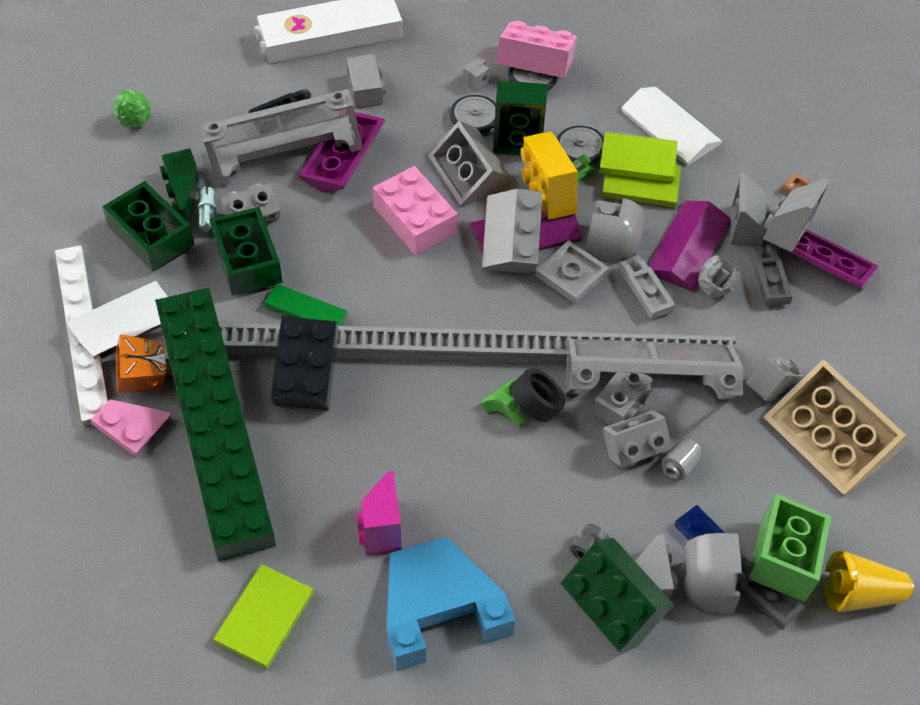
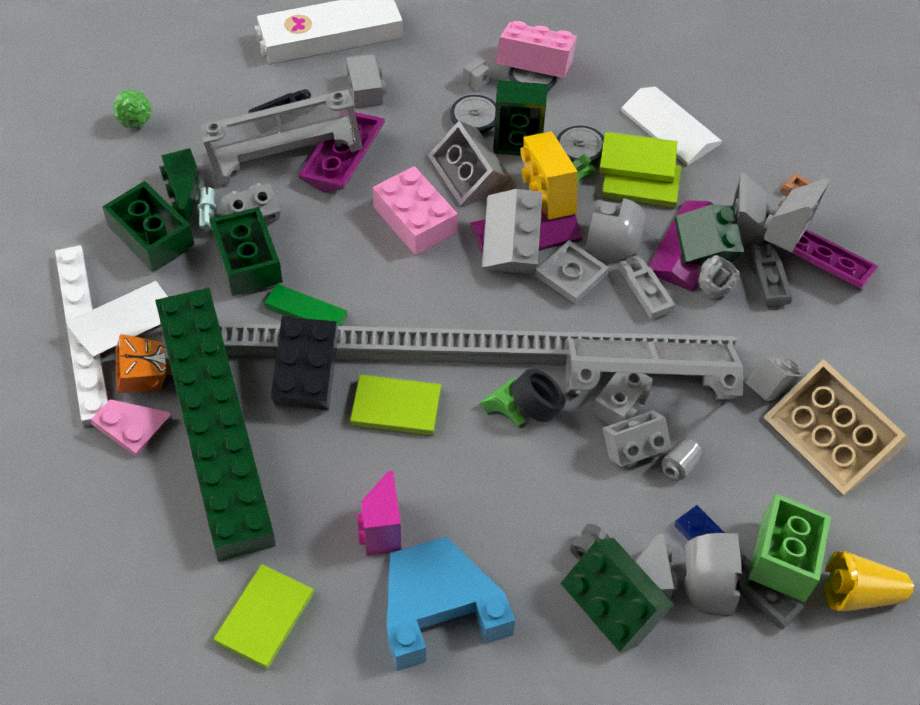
none -> lime tile [350,374,441,436]
none -> slope [674,205,744,265]

